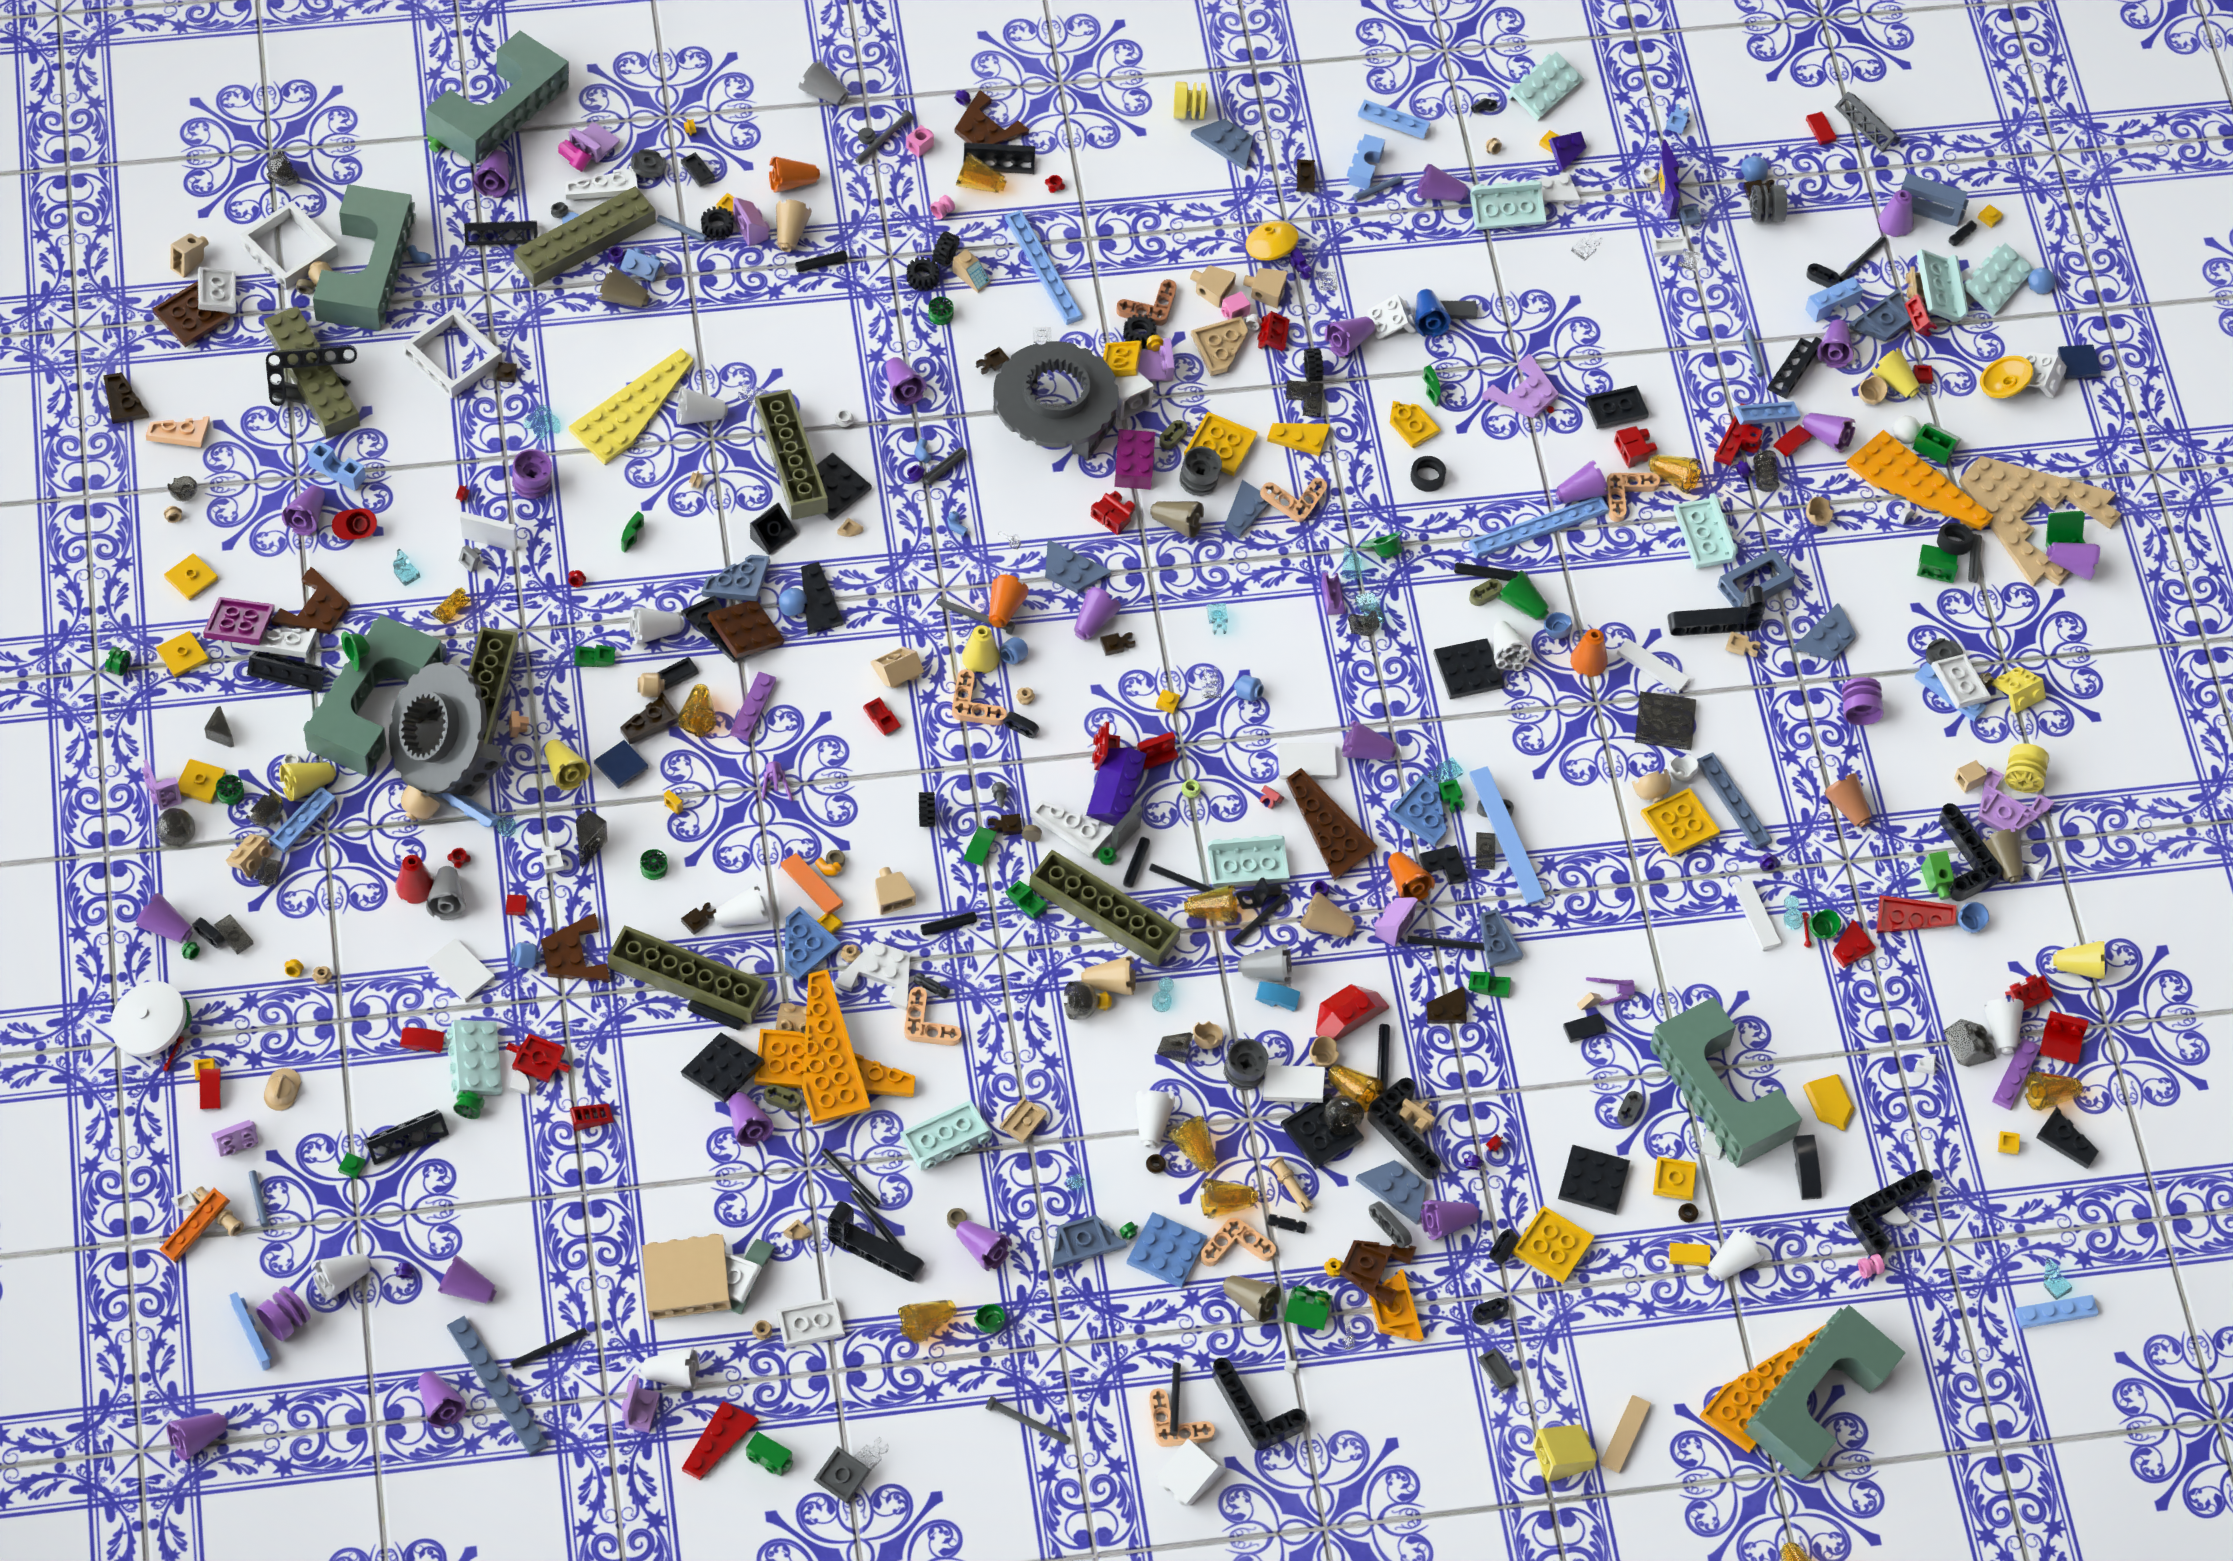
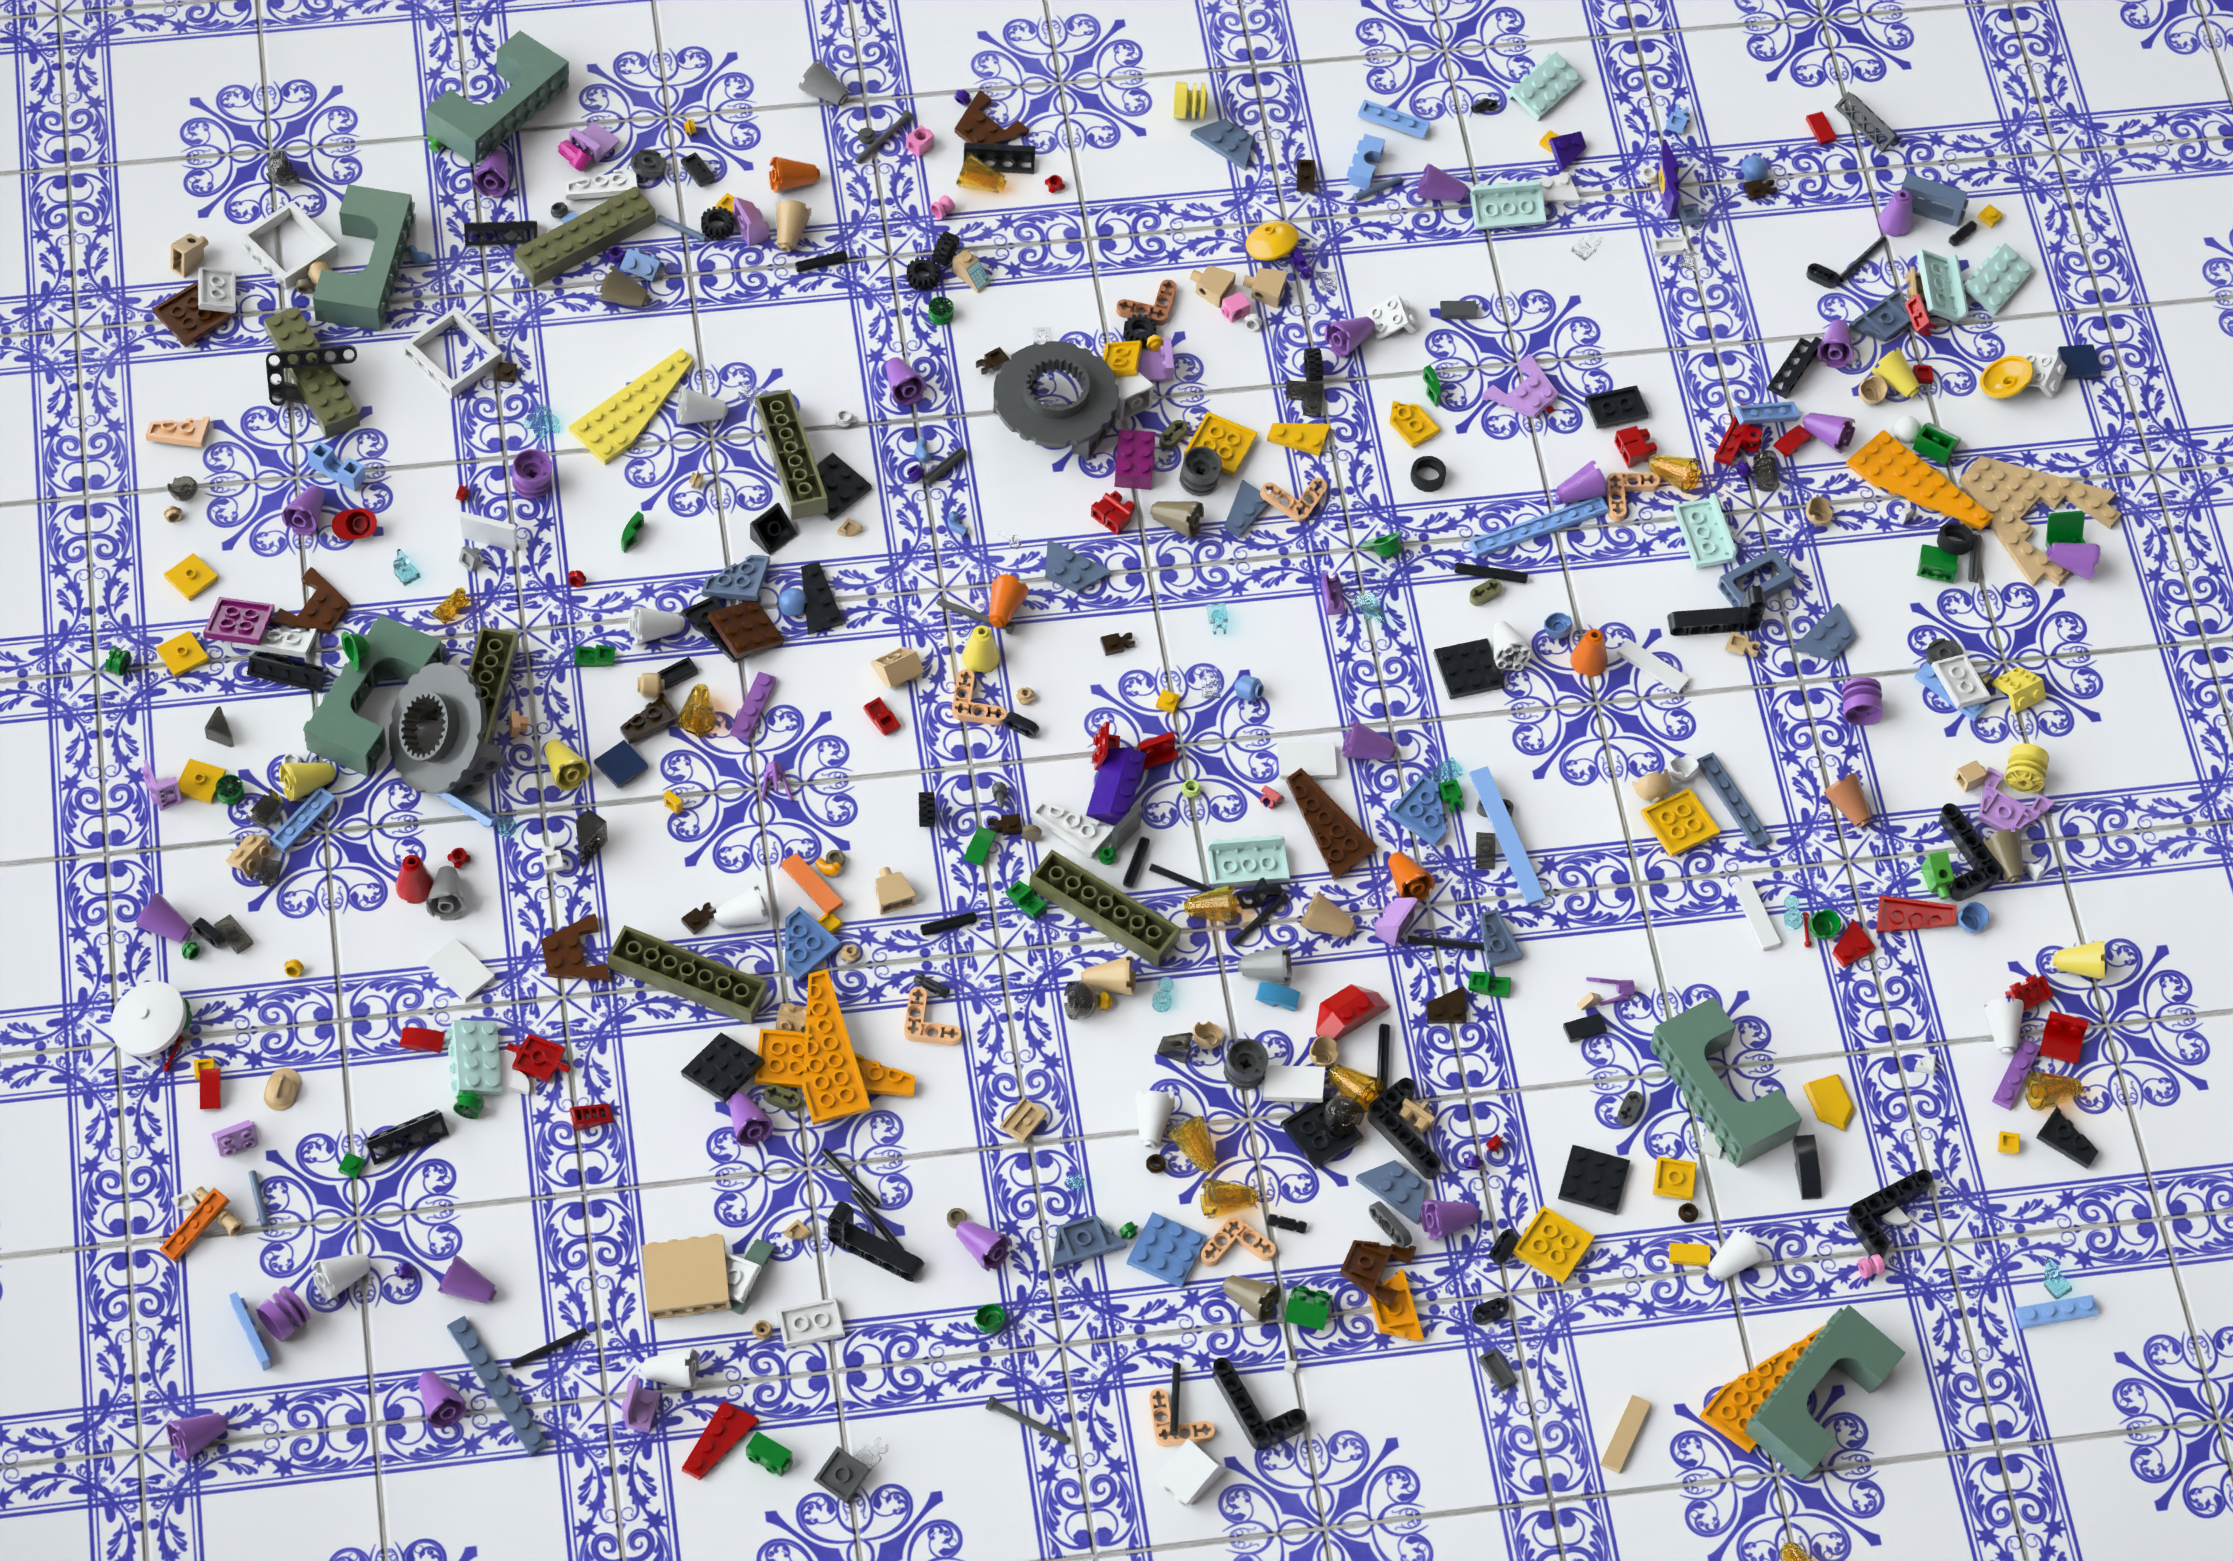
dark brown wing [103,372,149,424] -> none
clear smoke cylinder [156,808,196,847] -> none
tan plate [312,966,332,985] -> none
tan cylinder [401,785,440,821] -> none
red tile [506,894,527,916] -> none
medium blue head [511,942,541,969] -> none
green wheel [640,849,668,880] -> none
black axle [687,1000,743,1030] -> none
white wing [835,941,910,1010] -> none
clear yellow cone [898,1300,957,1344] -> none
light aqua bracket [900,1100,992,1171] -> none
medium blue head [1000,637,1028,665] -> none
light blue tile [1005,210,1083,325] -> none
medium lavender cone [1074,587,1121,640] -> none
tan plate [1191,316,1248,376] -> none
red bracket [1257,311,1290,352] -> none
tan pin [1268,1156,1314,1213] -> none
dark purple plate [1310,880,1329,897] -> none
yellow plate [1324,1258,1343,1277] -> none
clear light blue slope [1341,544,1362,579] -> none
clear hand [1342,1321,1355,1350] -> none
clear smoke bracket [1348,611,1380,636] -> none
blue cone [1415,289,1451,337] -> none
black plate [1419,845,1468,885] -> none
tan plate [1486,137,1502,154] -> none
green cone [1497,570,1549,620] -> none
light yellow slope [1533,1424,1597,1483] -> none
clear smoke plate [1634,691,1696,751] -> none
sand blue bar [1744,329,1764,376] -> none
dark grey wheel [1749,185,1787,223] -> none
dark purple plate [1759,853,1778,871] -> none
light blue arch [1805,277,1863,322] -> none
clear smoke slope [1943,1019,1997,1067] -> none
medium blue hair [2027,267,2055,294] -> none

